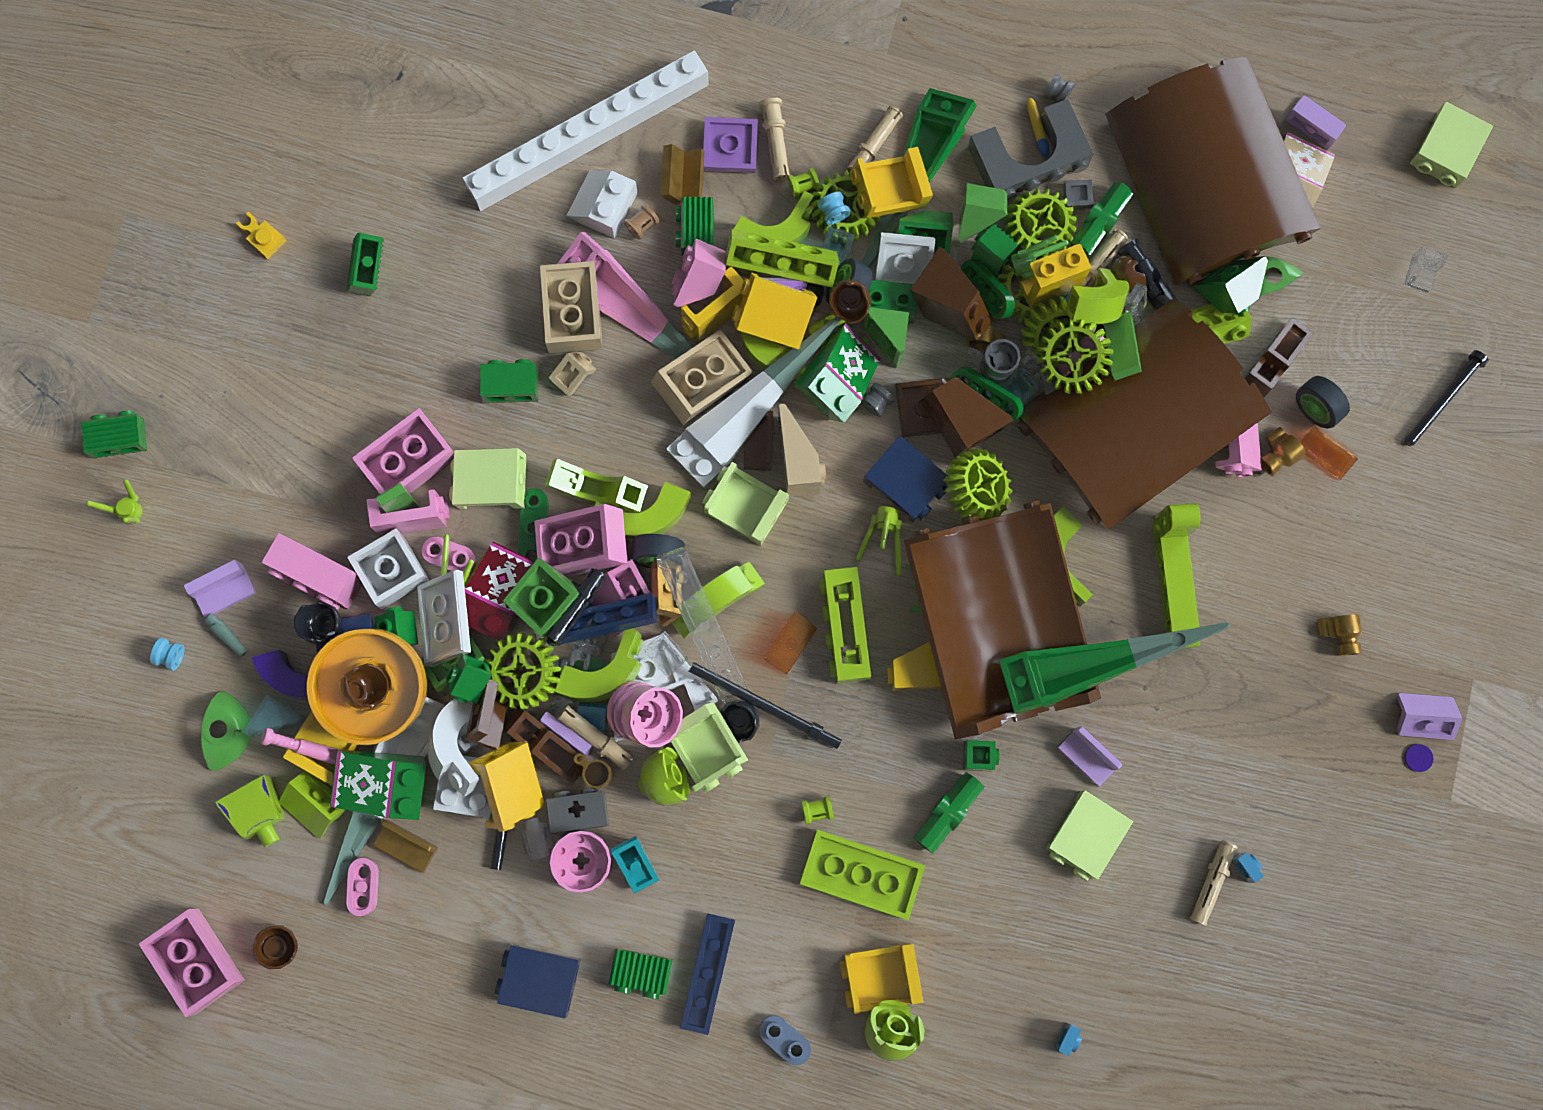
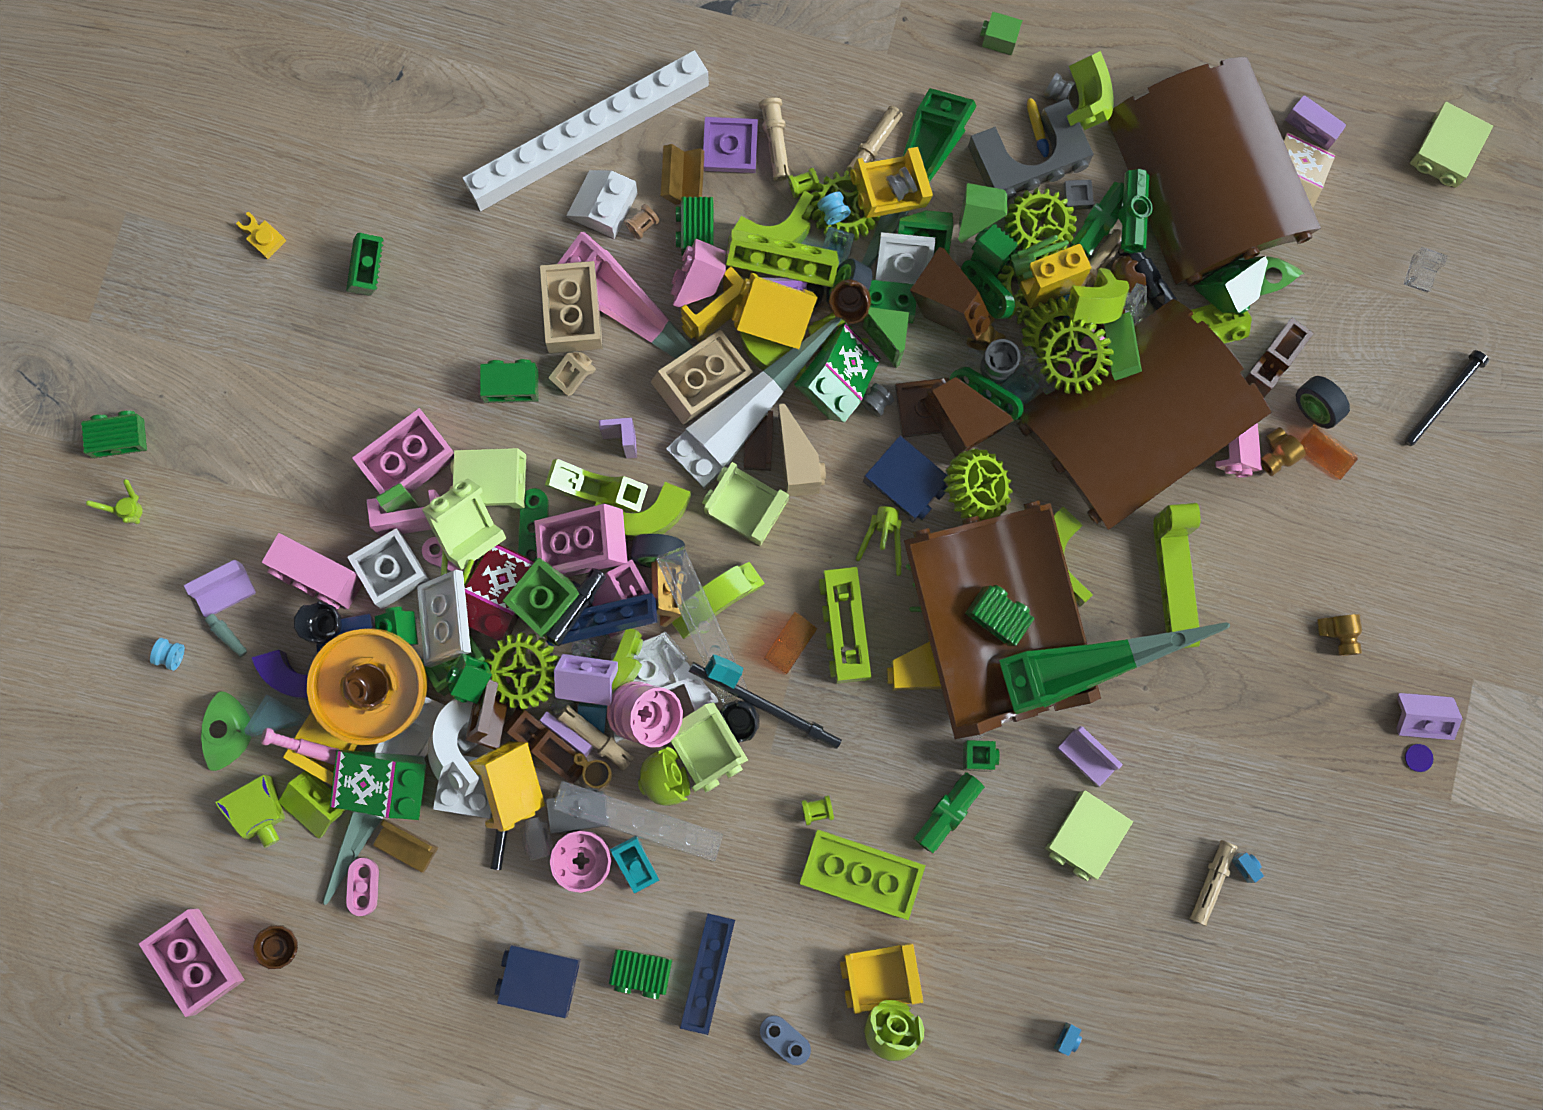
none -> yellowish green panel [422,478,506,570]
none -> clear tile [552,781,723,862]
none -> lavender panel [554,654,618,706]
none -> lavender panel [599,418,637,459]
none -> teal piece [705,654,743,689]
none -> flat silver wheel [886,167,918,201]
none -> green brick [965,585,1035,646]
none -> bright green brick [980,11,1023,55]
none -> lime arch [1067,51,1114,130]
none -> green piece [1118,169,1153,254]

